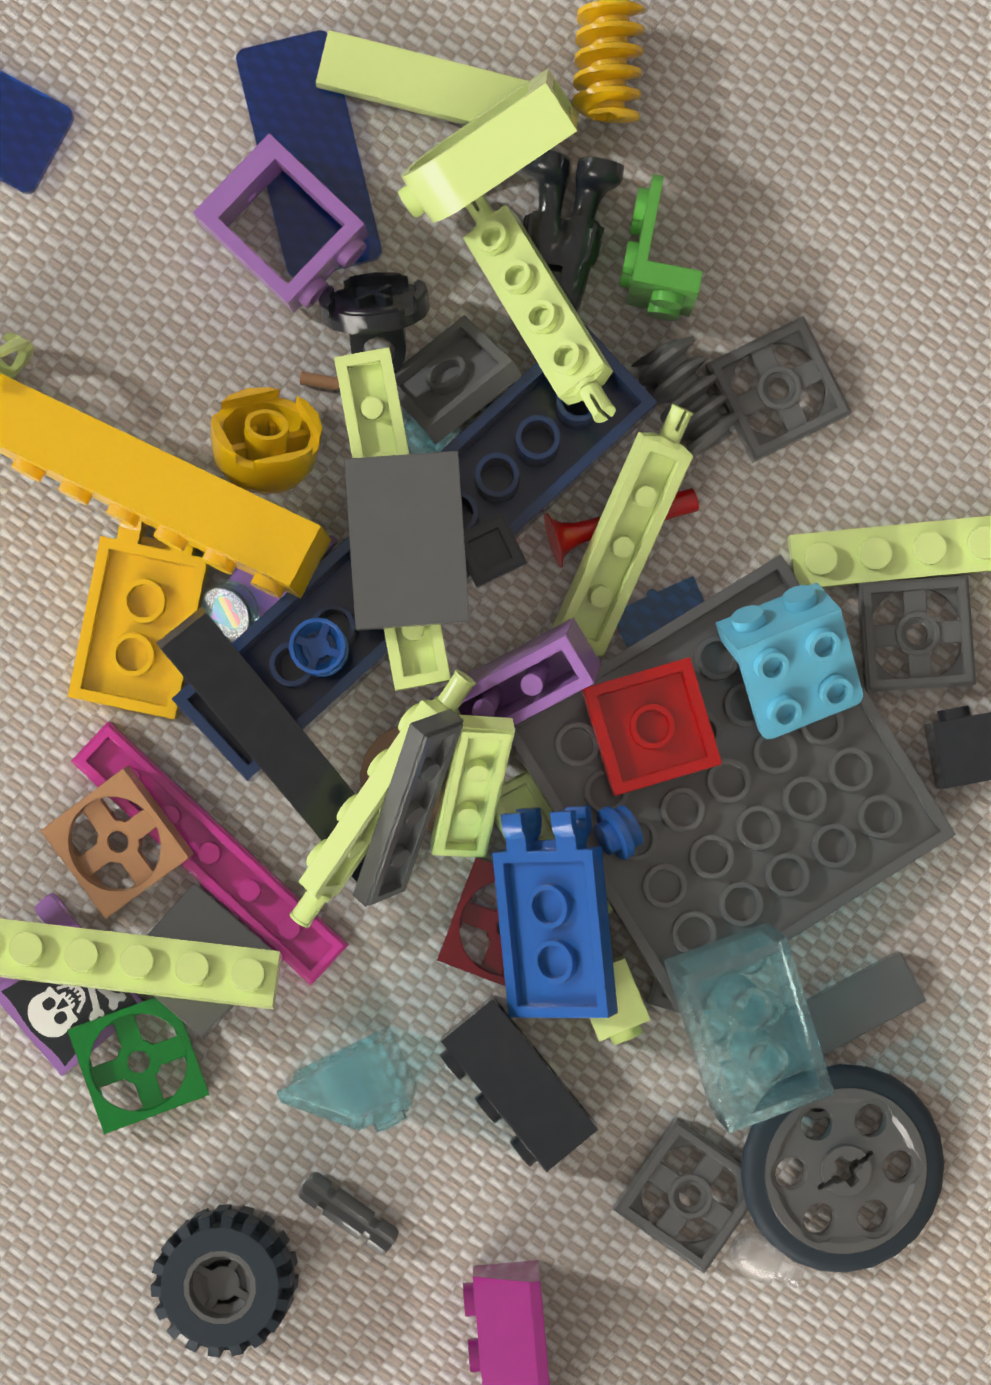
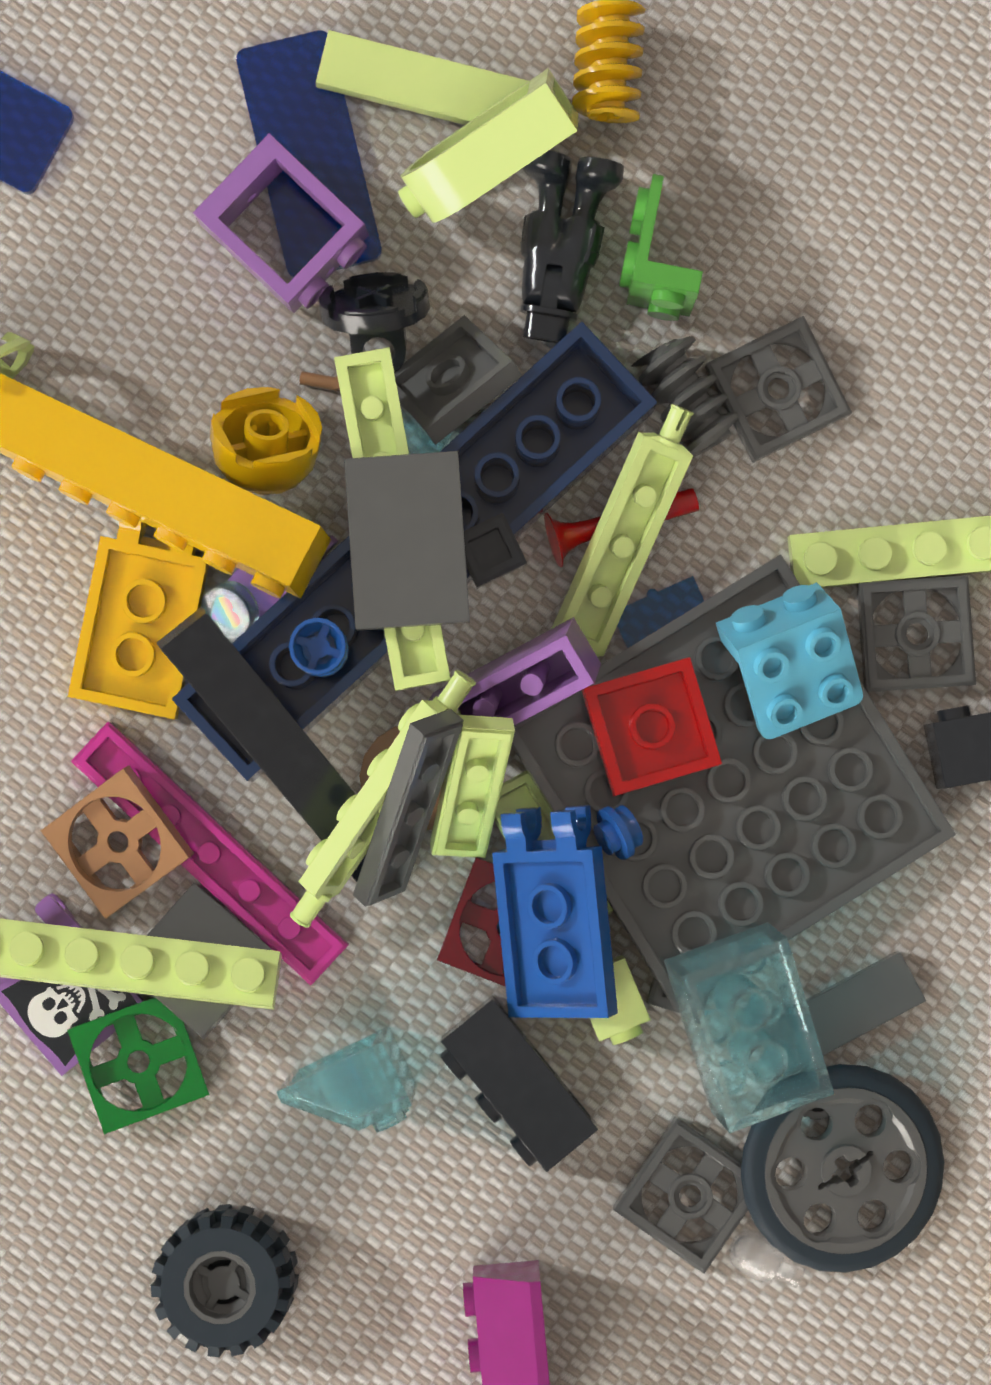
dark grey axle [298,1172,399,1255] -> none
yellowish green plate [463,194,616,423] -> none

